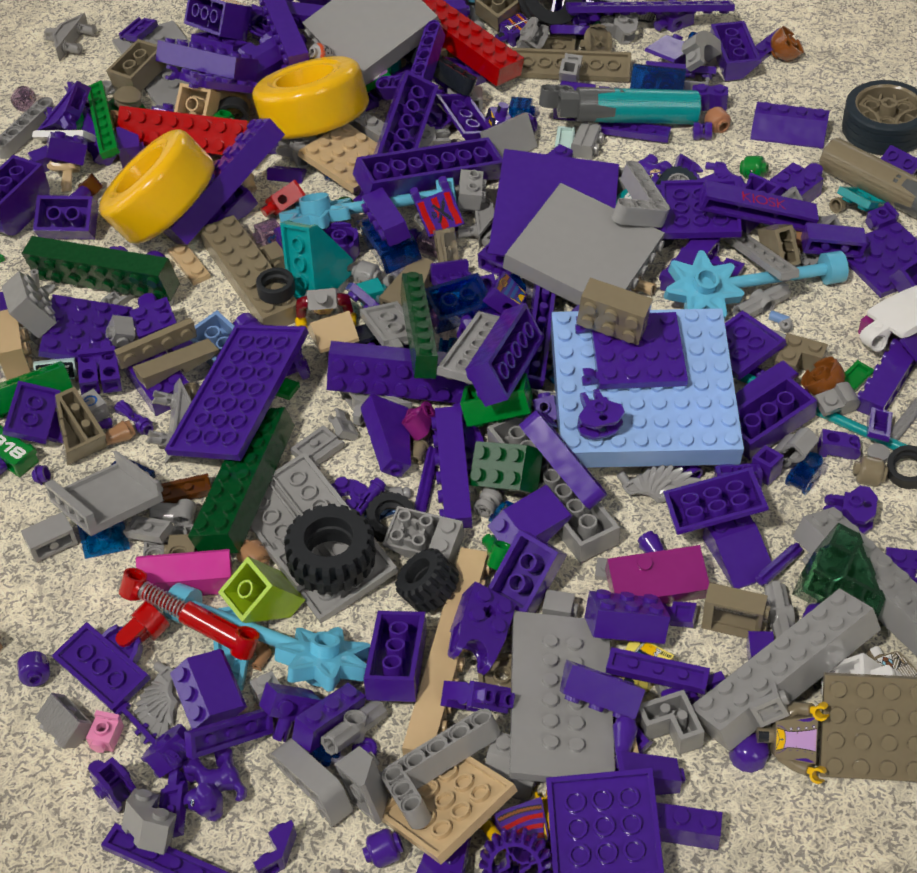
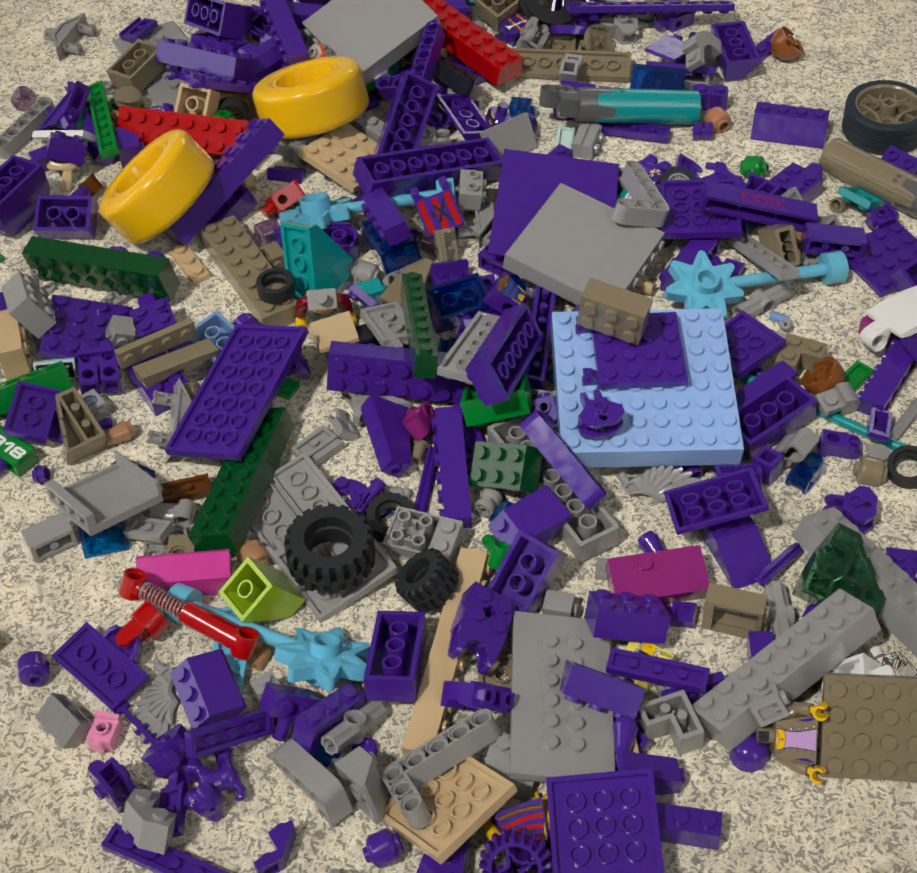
dark purple piece [114,400,154,435] -> none

